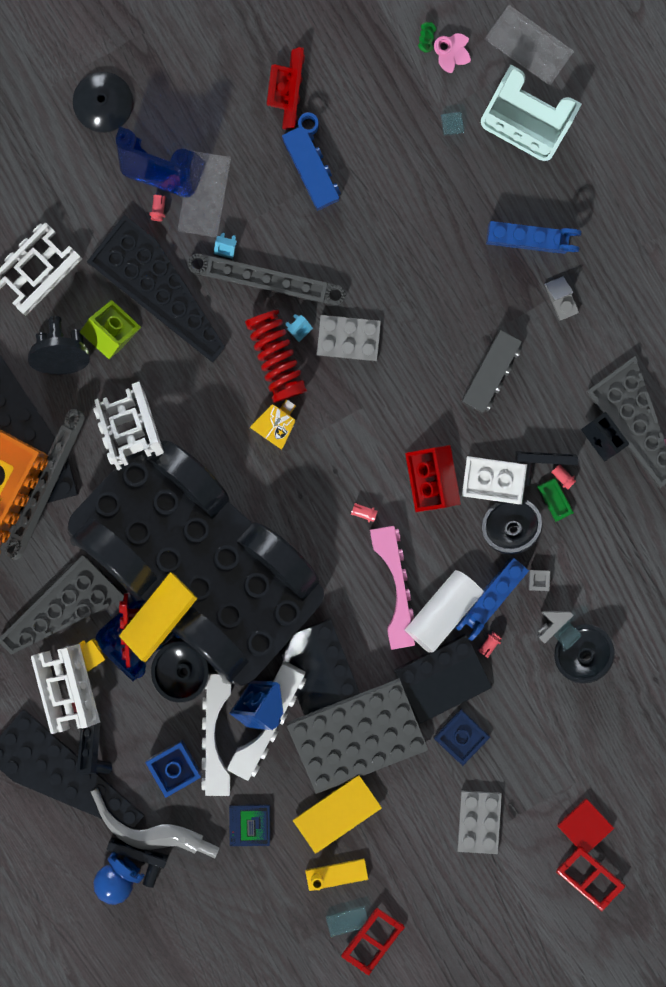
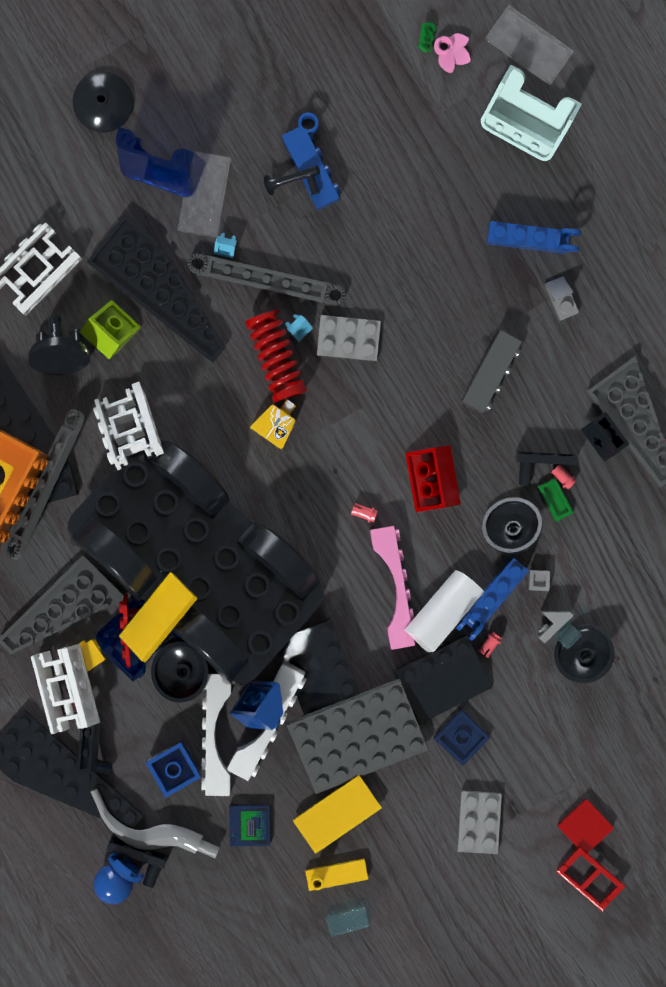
coral pin [149,195,166,221] -> none
red bracket [266,47,305,130] -> none
red window [341,908,405,976] -> none
clear light blue tile [441,112,464,136] -> none
white tile [462,456,528,505] -> none
none -> black piece [264,165,320,196]

